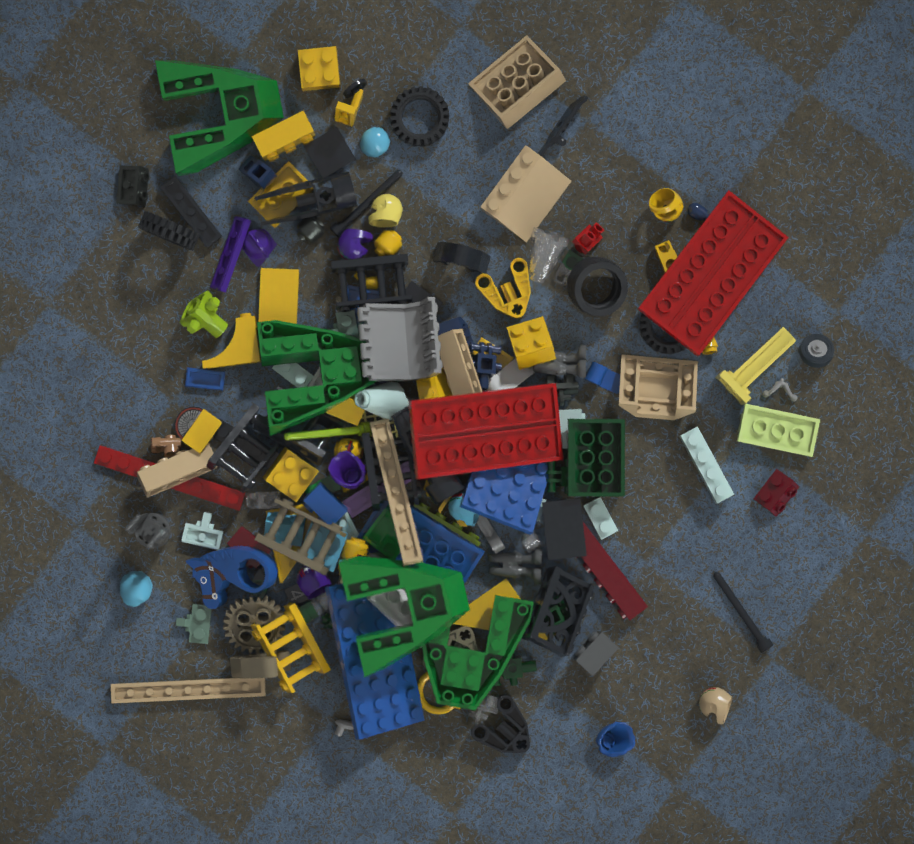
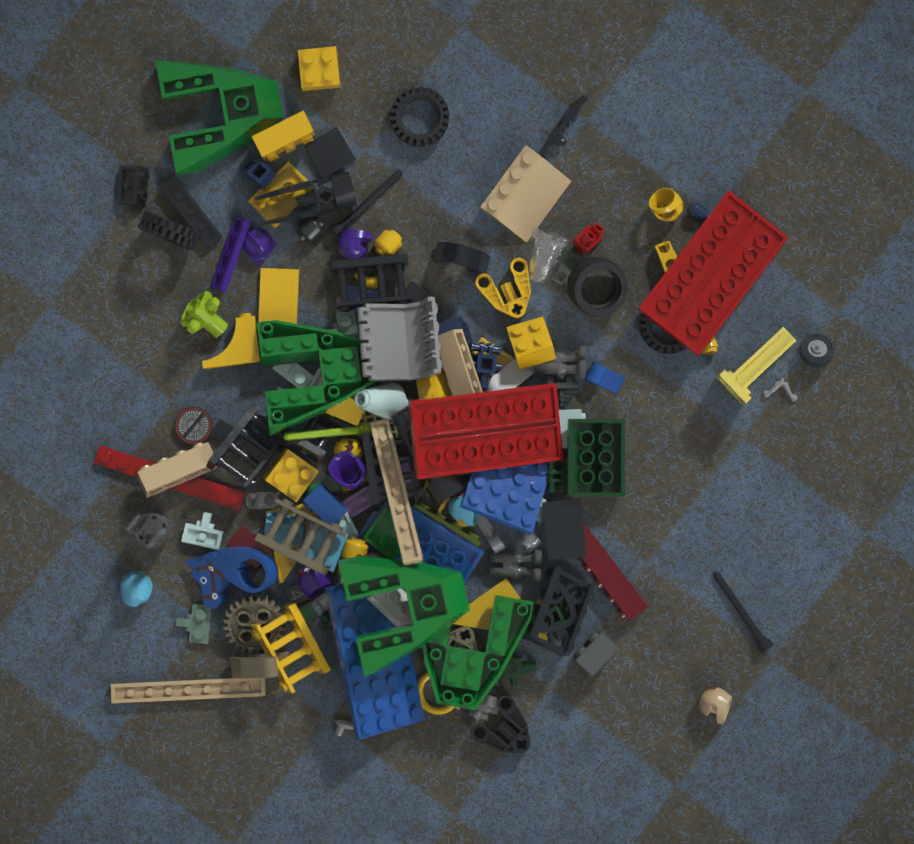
medium nougat plate [151,435,181,458] -> none
yellow panel [181,409,222,453] -> none
blue tile [185,367,226,391] -> none
yellow piece [335,79,367,127] -> none
medium azure hair [360,127,390,157] -> none
light yellow helmet [368,194,403,227] -> none
tan slope [468,35,566,129] -> none
light aqua plate [584,497,618,540] -> none
blue hair [596,722,636,757] -> none
tan slope [618,354,698,420] -> none
light aqua brick [679,427,734,504] -> none
yellowish green piece [737,404,820,457] -> none
dark red bracket [754,469,799,516] -> none

